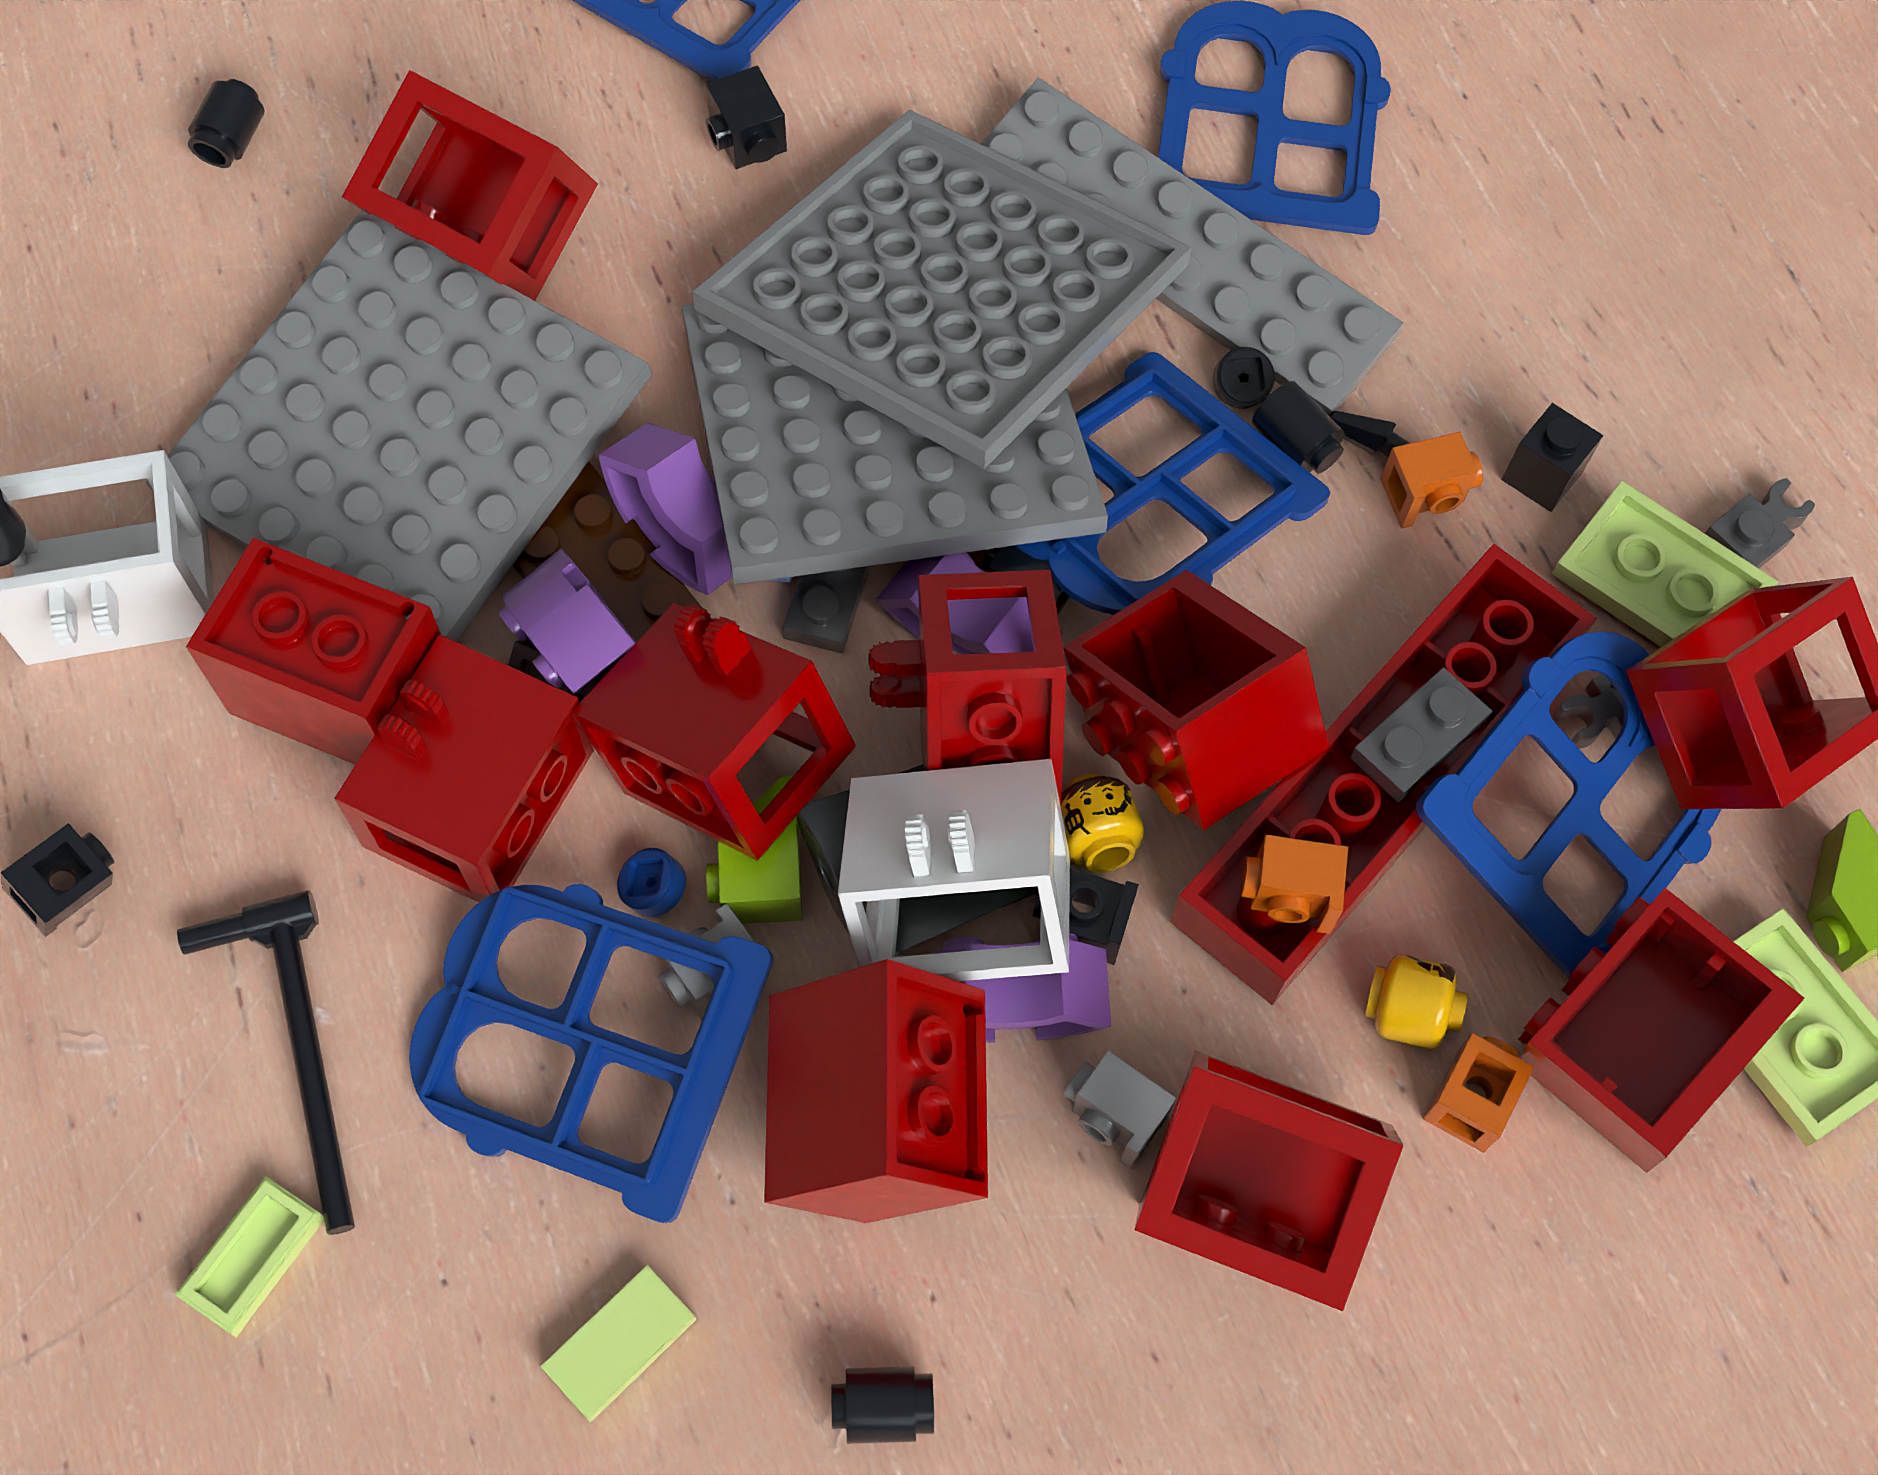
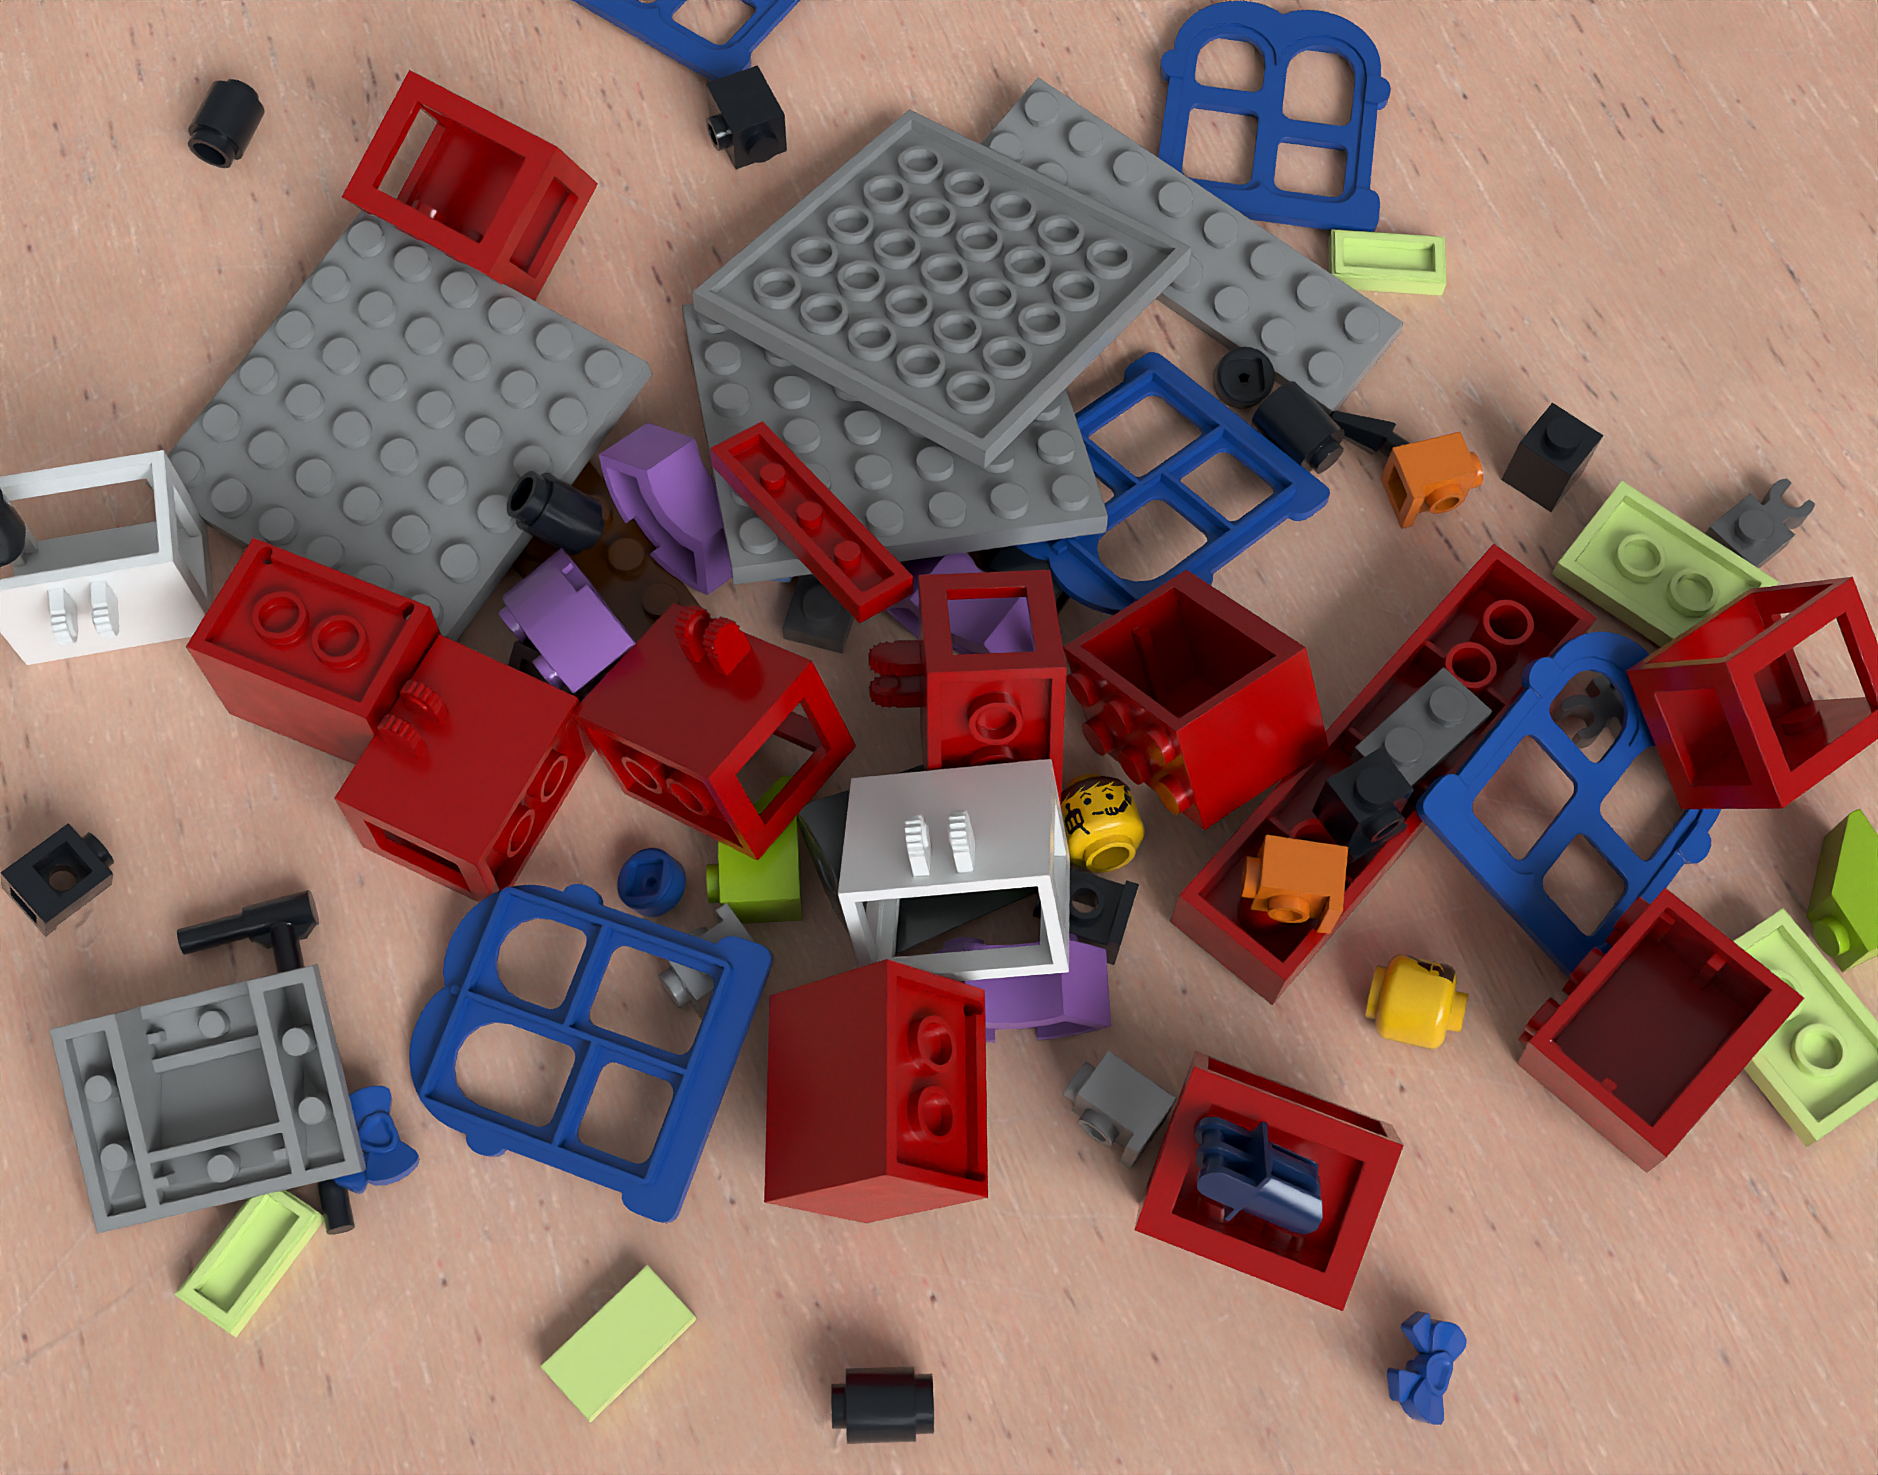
orange brick [1423,1033,1534,1153] -> none
none -> light grey slope [49,964,366,1234]
none -> blue piece [333,1086,420,1194]
none -> black brick [507,471,605,556]
none -> red plate [710,421,913,624]
none -> dark blue arm [1194,1117,1323,1234]
none -> black brick [1312,747,1414,863]
none -> yellowish green tile [1328,229,1447,296]
none -> blue piece [1387,1311,1467,1425]

